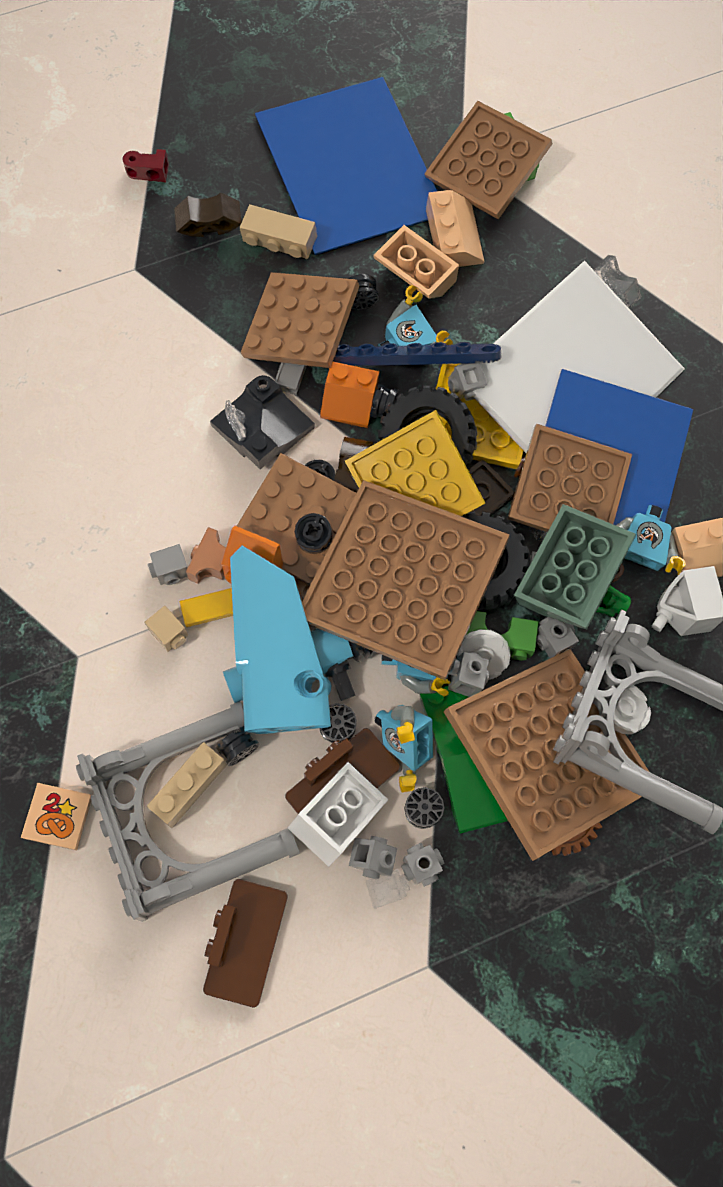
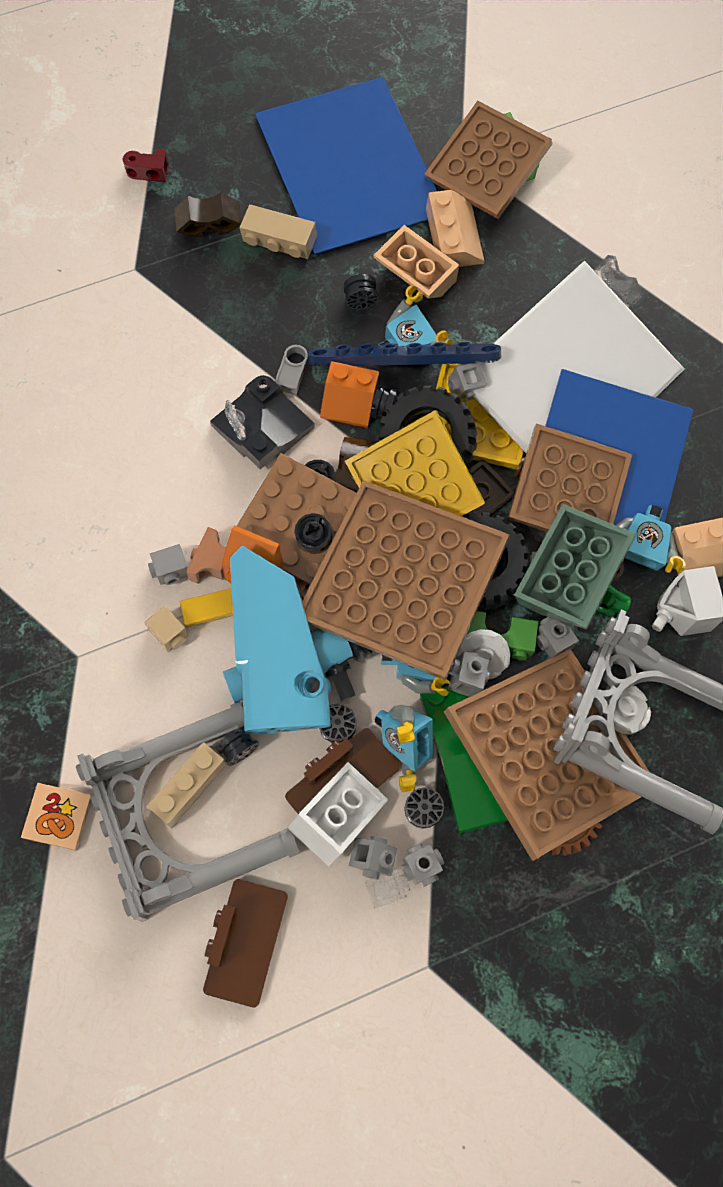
medium nougat plate [241,272,360,368] -> none

